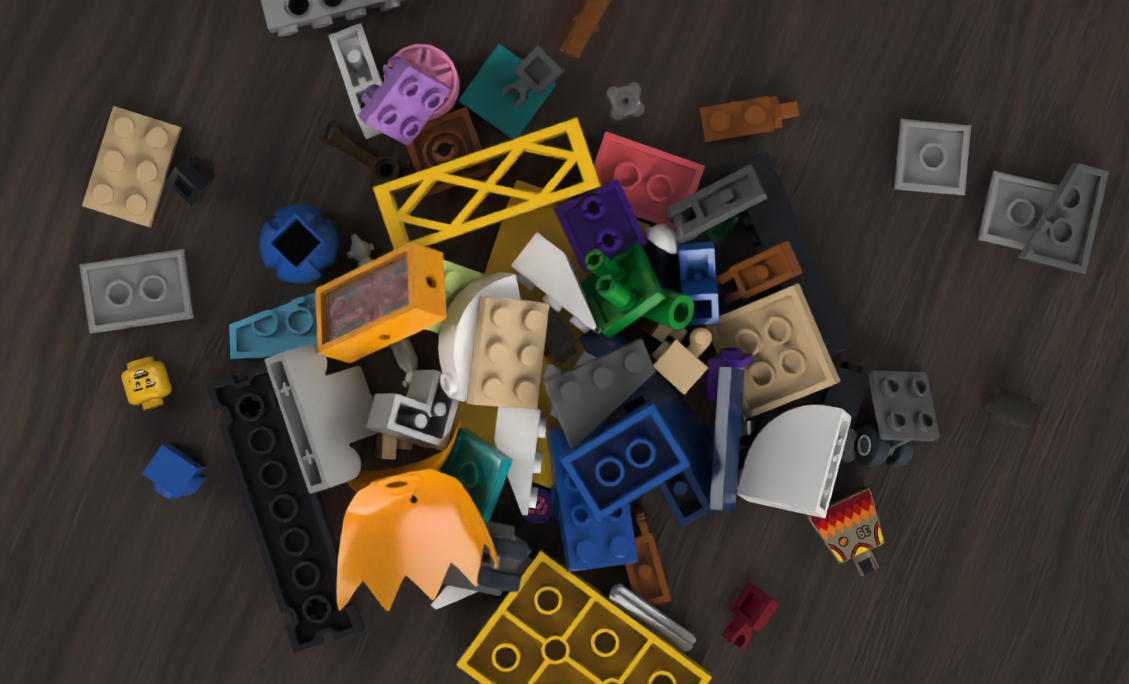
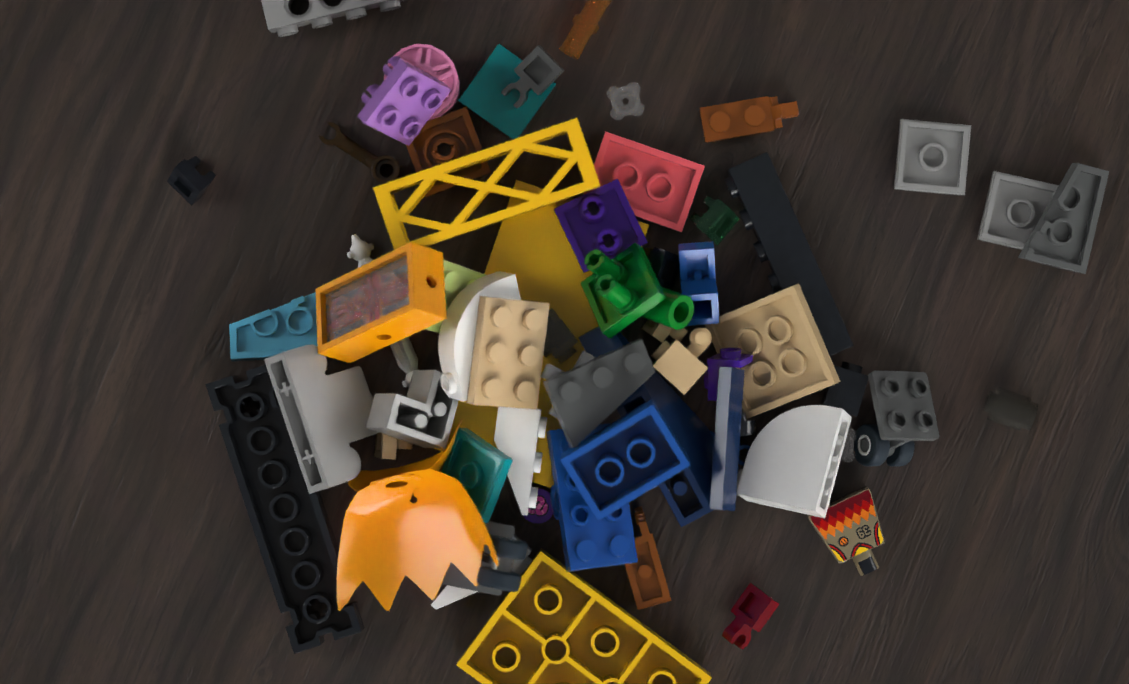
light grey tile [79,249,195,334] -> none
tan plate [82,106,182,228] -> none
yellow head [121,356,172,411] -> none
blue brick [142,442,206,499] -> none
blue piece [259,204,340,284] -> none
white slope [328,23,383,139] -> none
white slope [511,232,601,334] -> none
light grey axle [608,584,696,652] -> none
white animal [644,223,681,255] -> none
dark grey plate [666,164,768,243] -> none
dark orange hinge [716,241,803,304] -> none

